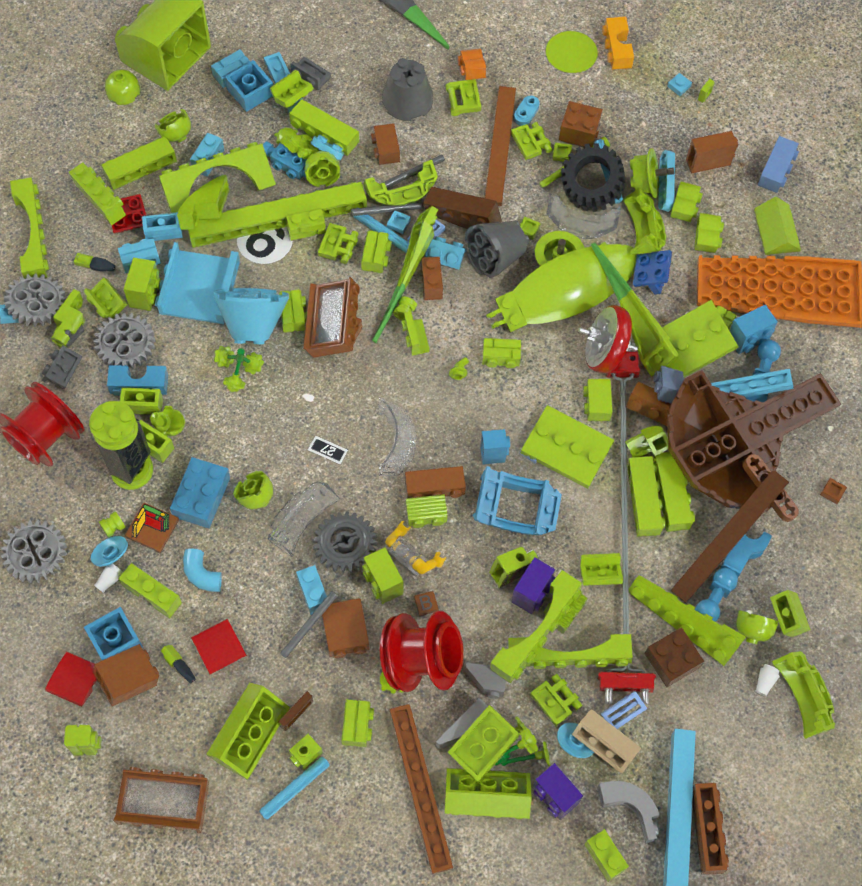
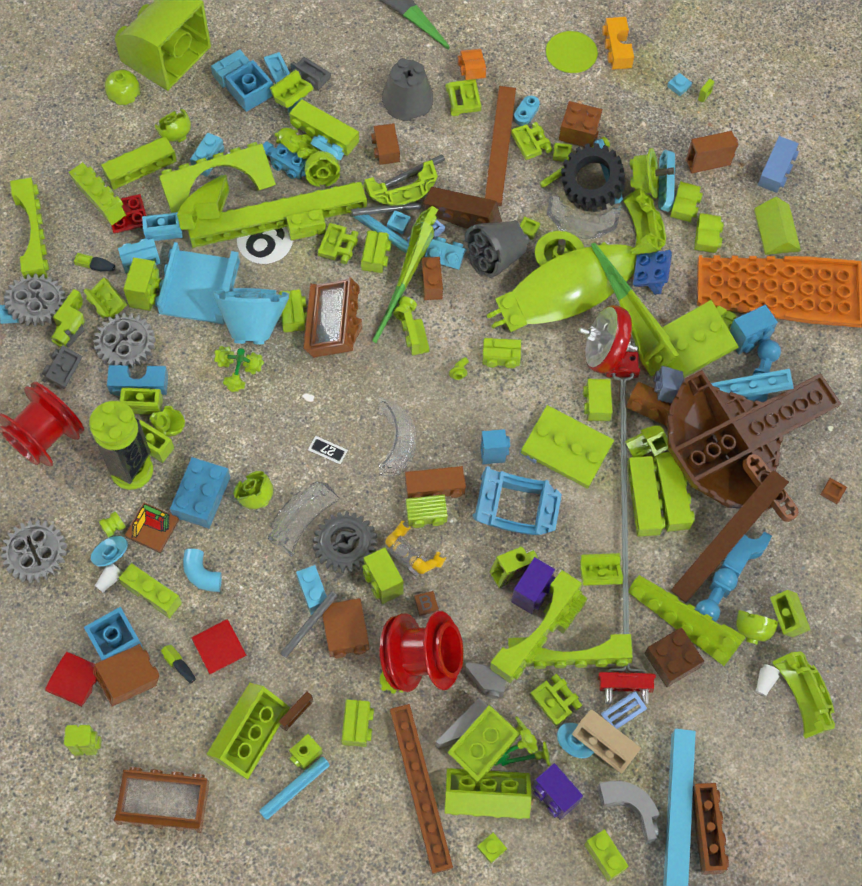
none -> lime plate [477,832,507,864]

